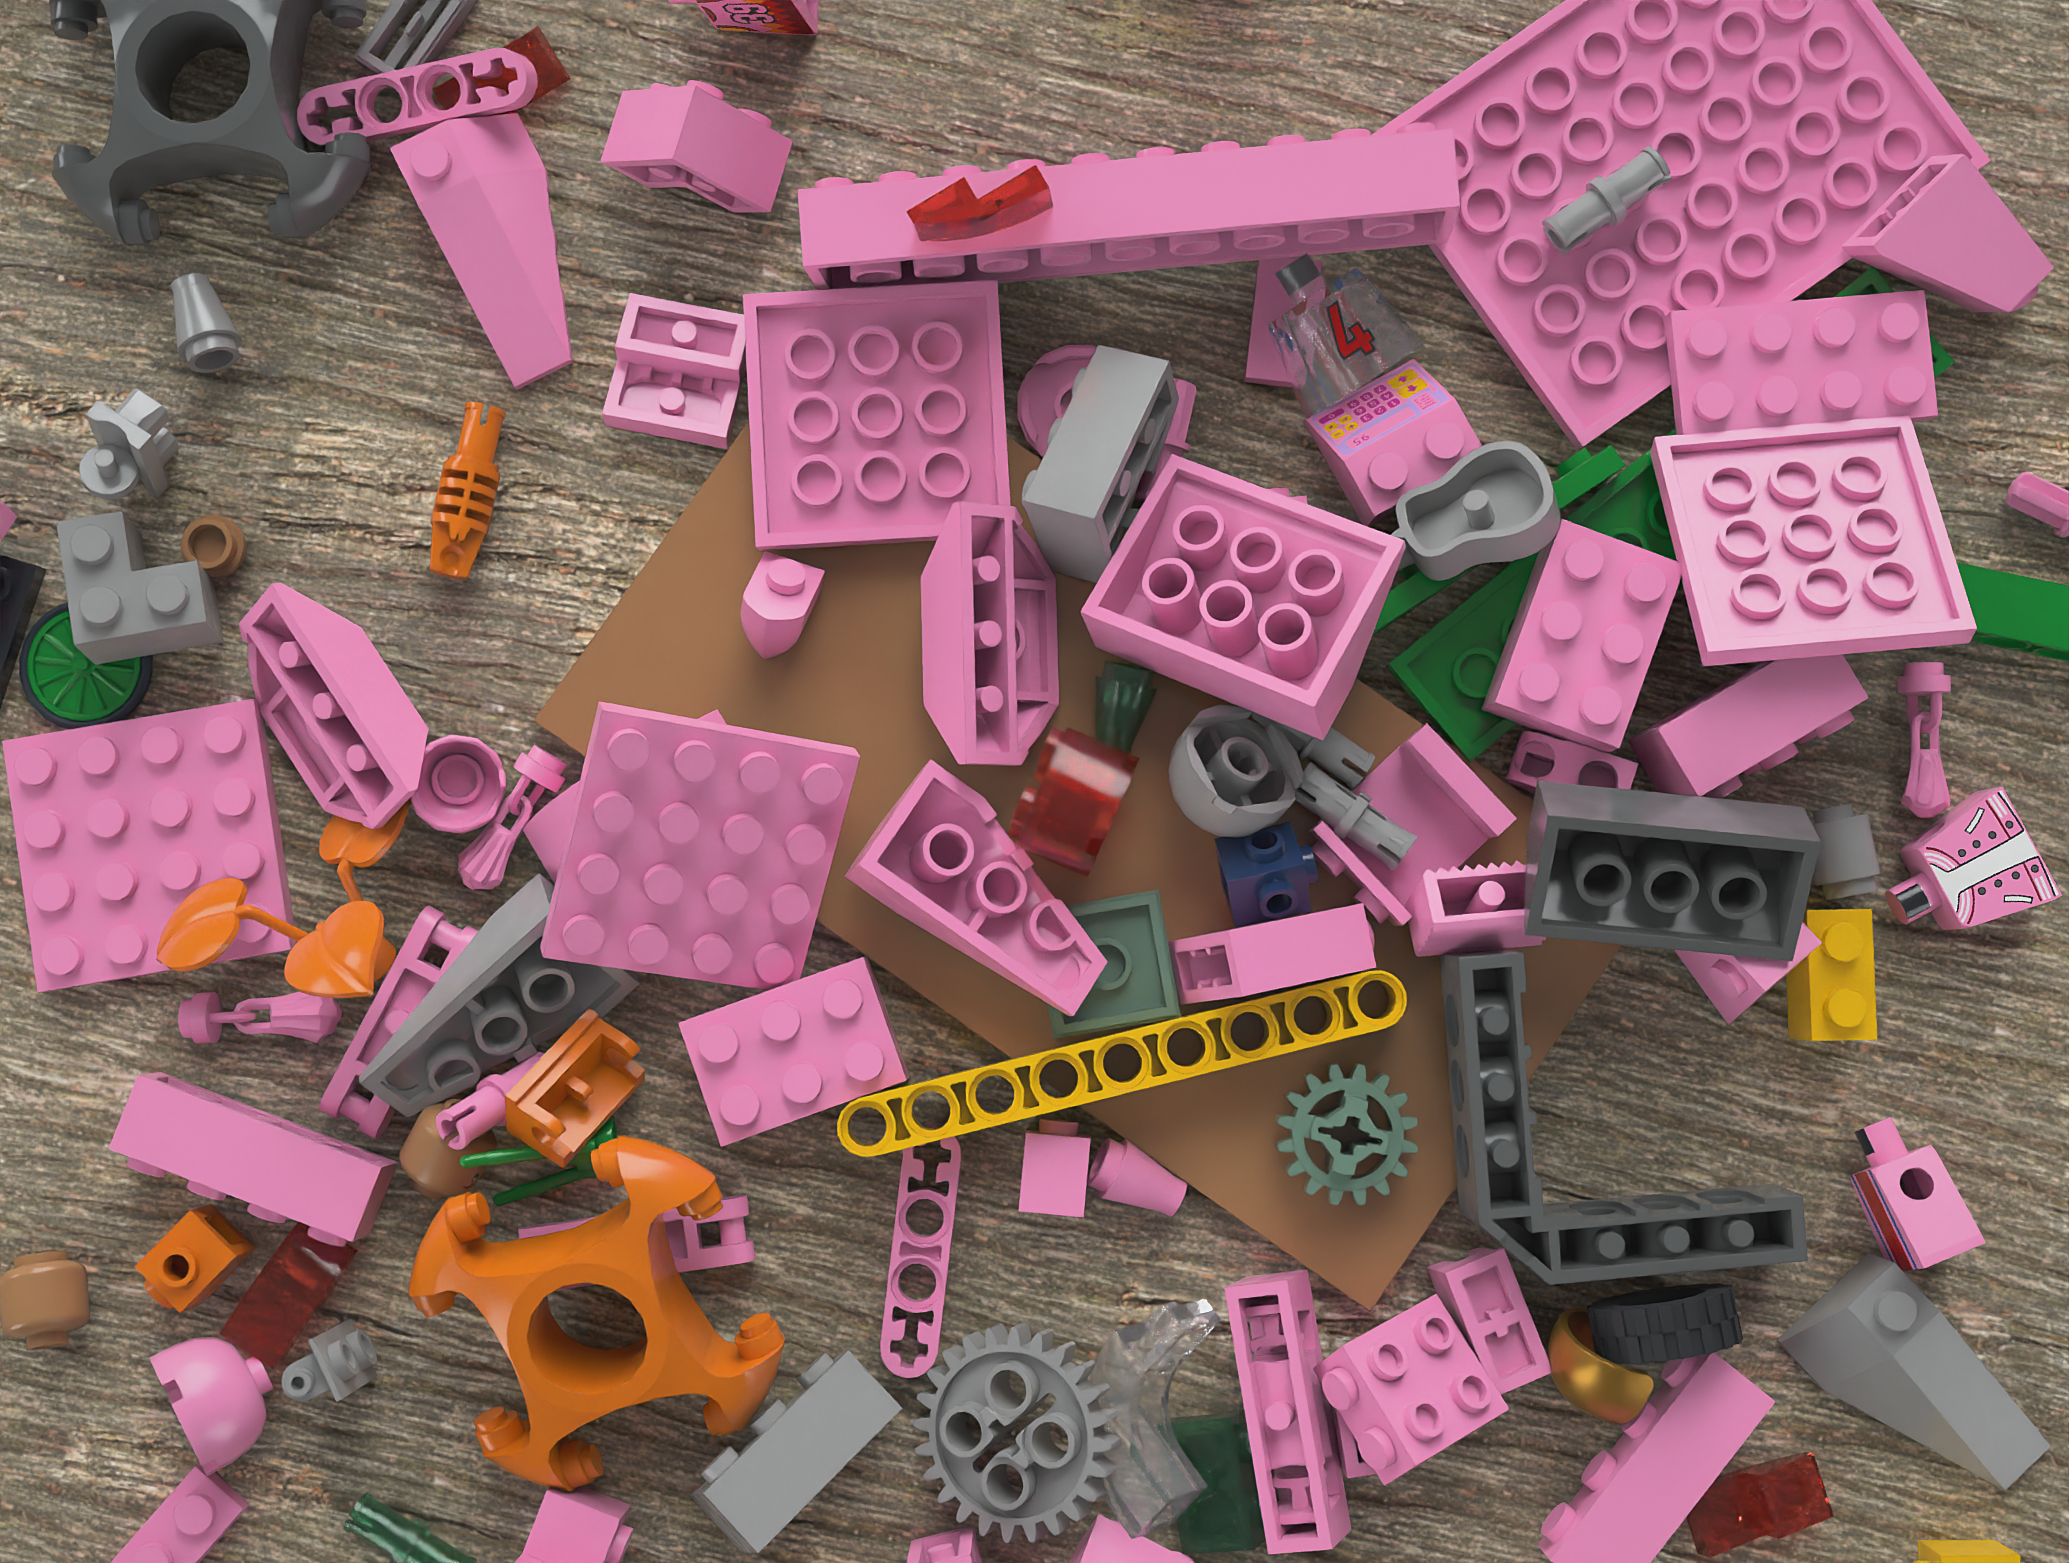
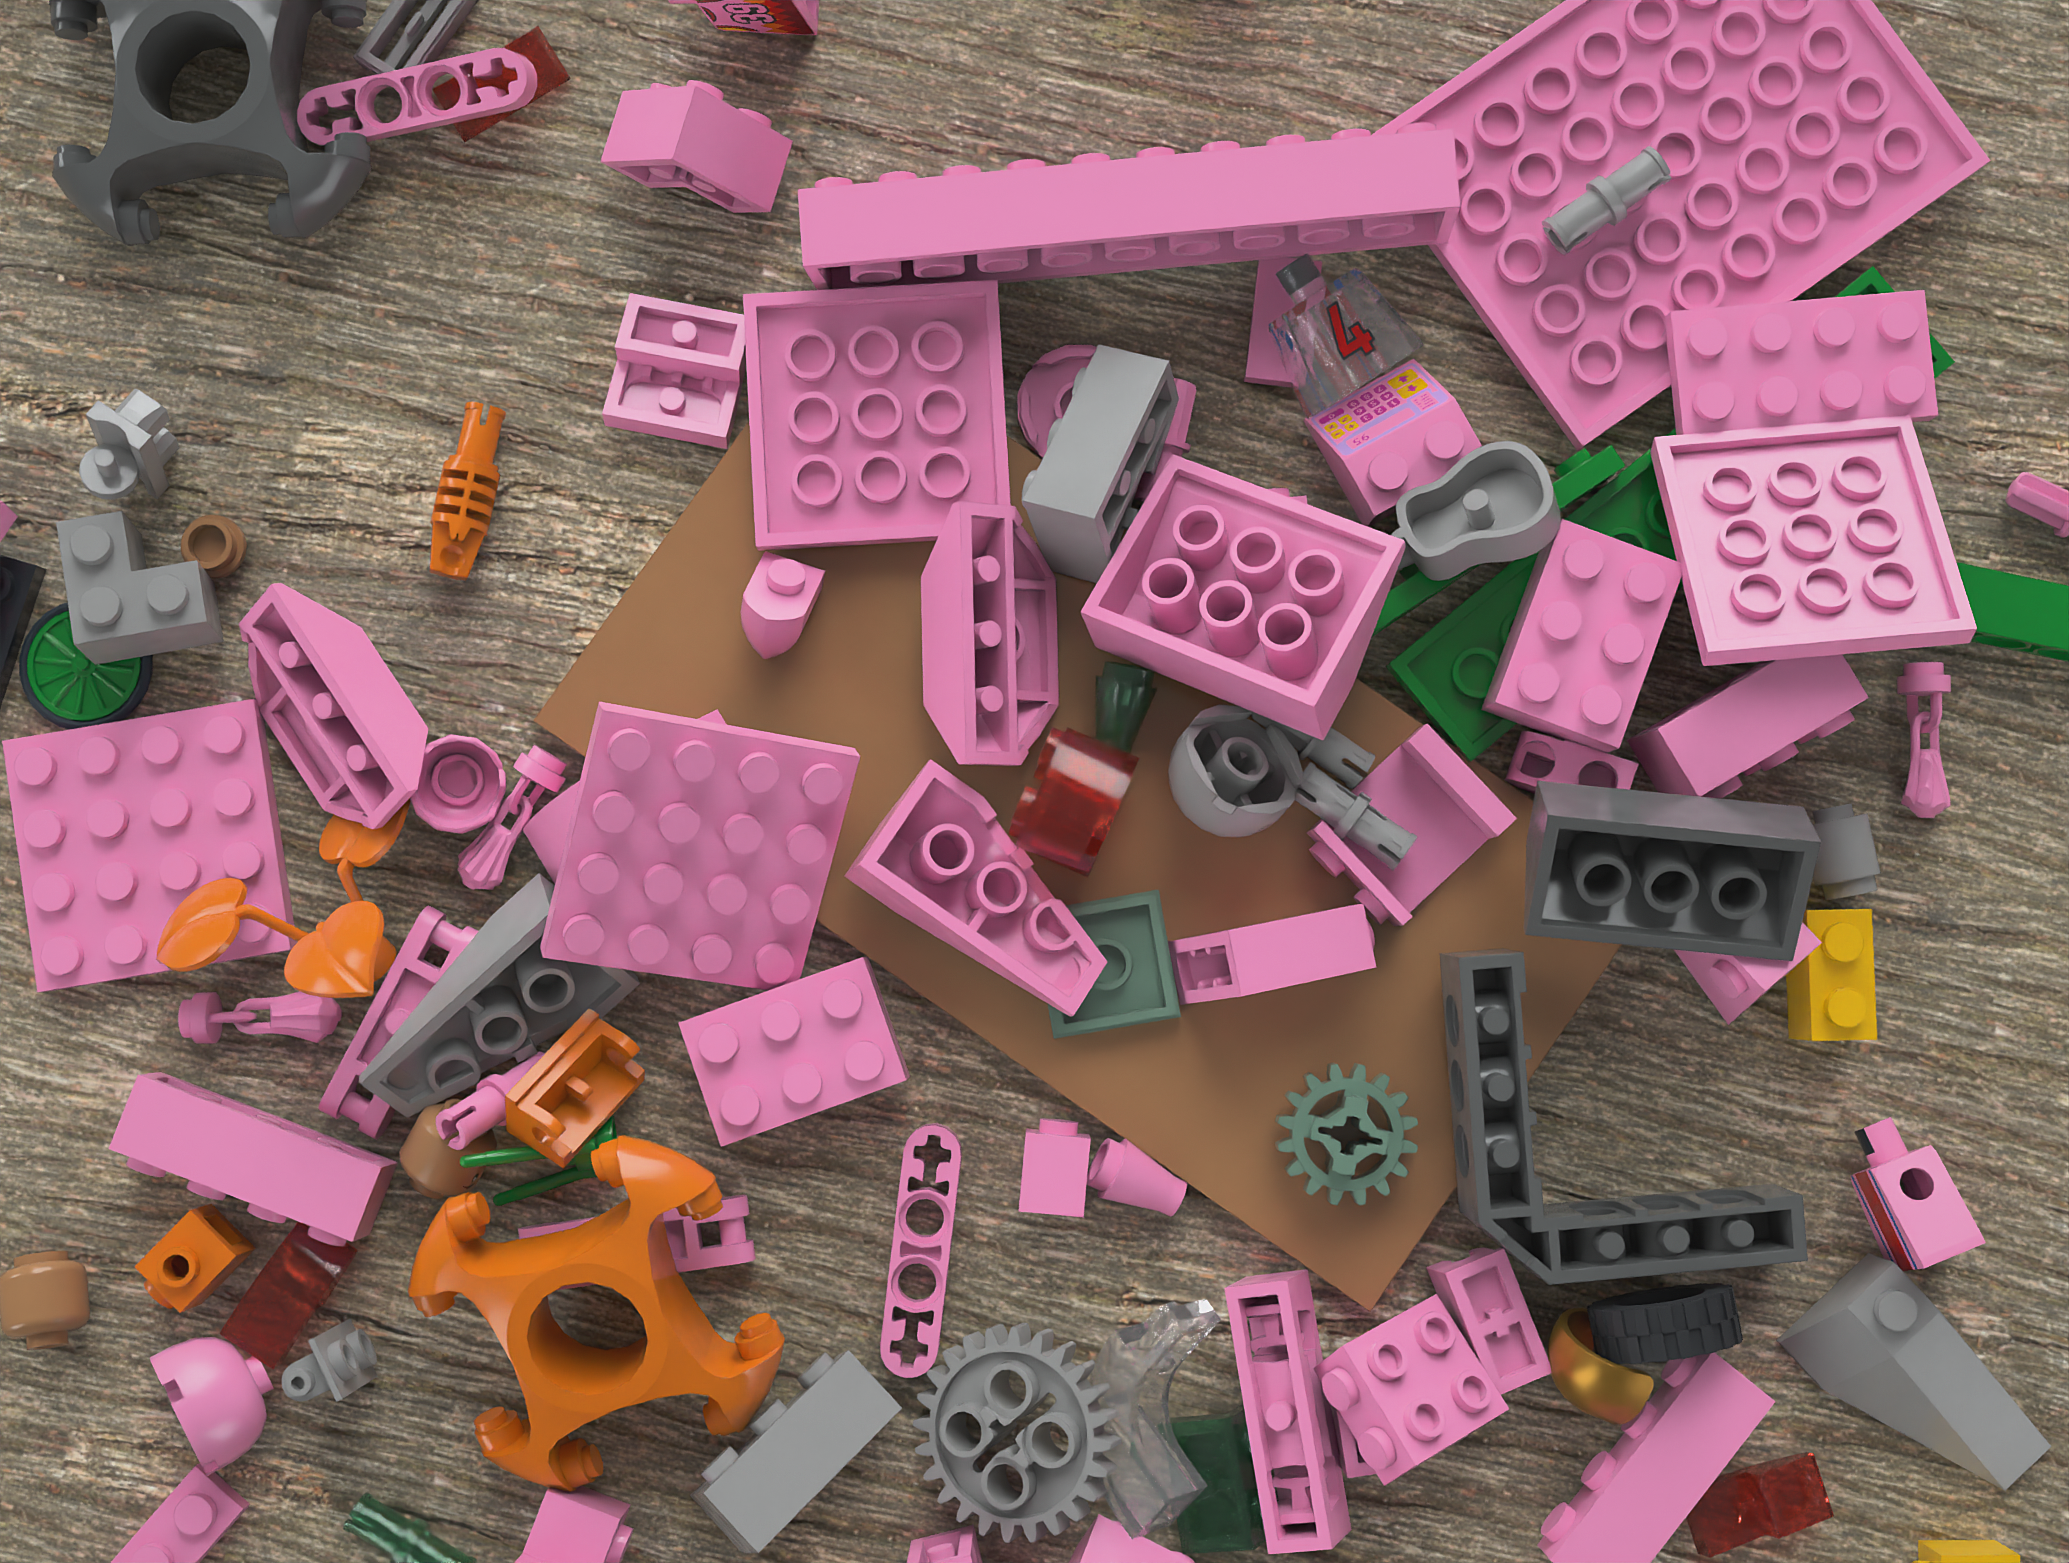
light grey cone [171,273,242,373] -> none
bright pink wedge [390,113,573,390] -> none
yellow beam [837,970,1407,1157] -> none
clear red slope [906,165,1053,242] -> none
dark blue brick [1214,822,1318,928] -> none
bright pink brick [1404,860,1546,957] -> none
bright pink slope [1841,154,2054,313] -> none
bright pink torso [1885,787,2062,930] -> none

